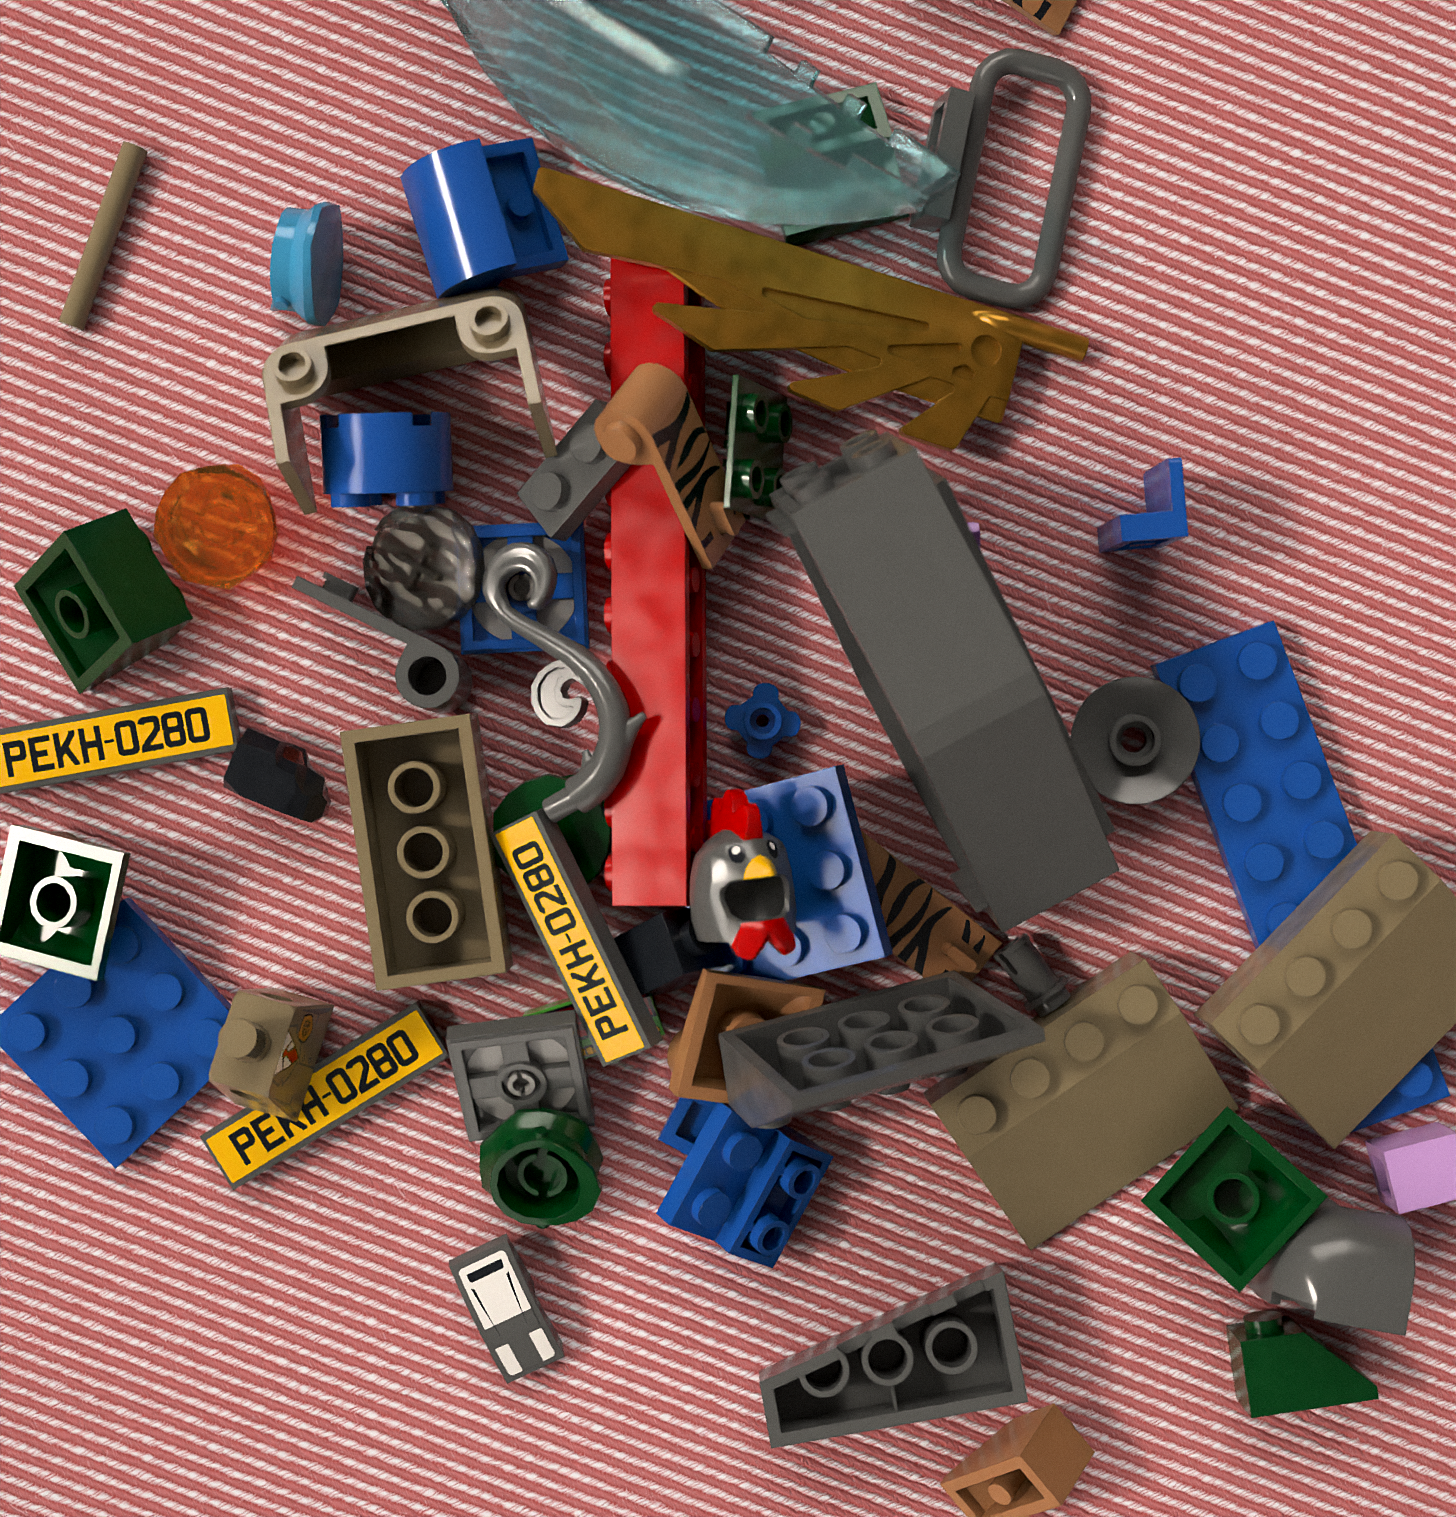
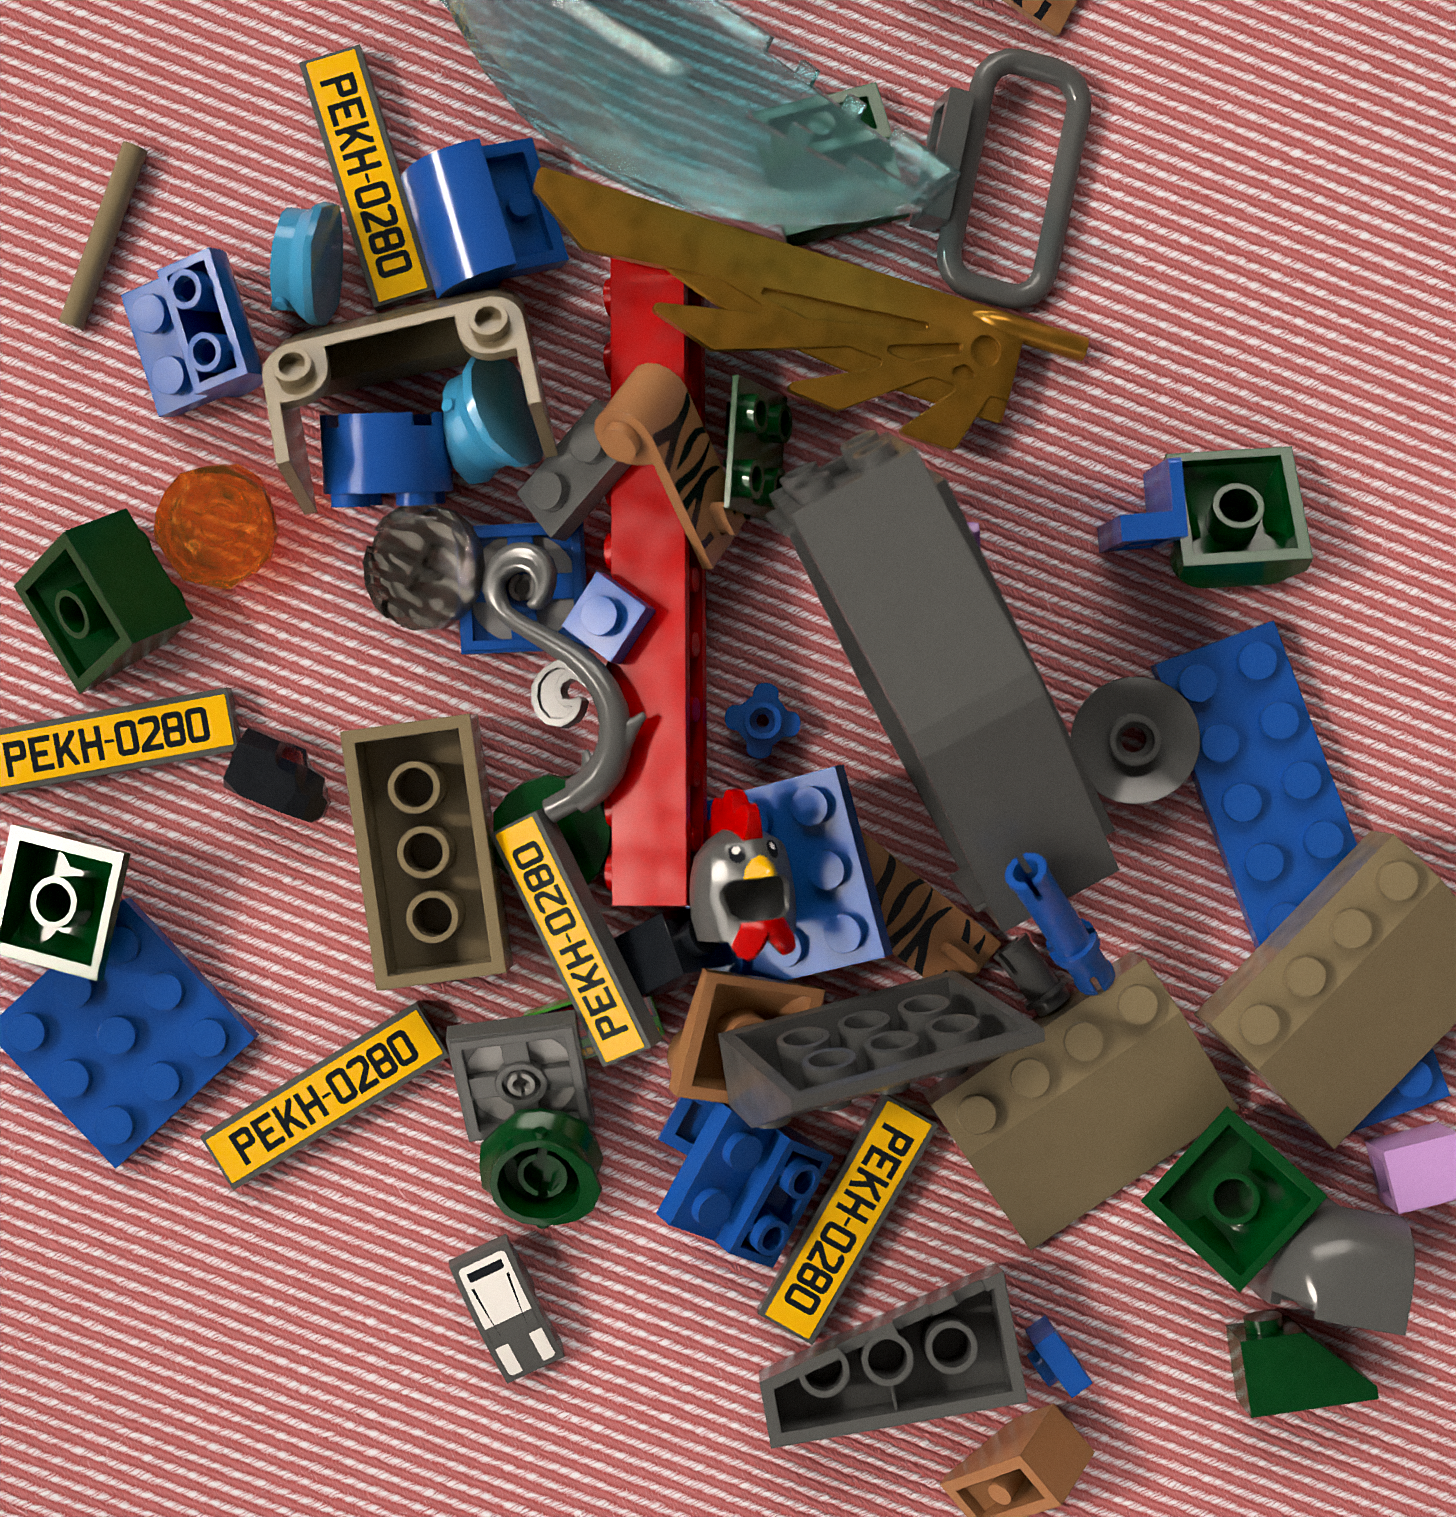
dark tan torso [209,988,334,1122] -> none
dark grey door [292,572,473,714] -> none
none -> brick [121,247,263,418]
none -> tile [299,44,436,312]
none -> dark azure hat [441,356,543,484]
none -> plate [561,571,656,665]
none -> tile [757,1094,939,1345]
none -> blue pin [1005,853,1115,996]
none -> blue plate [1025,1315,1092,1398]
none -> dark green slope [1163,446,1313,589]

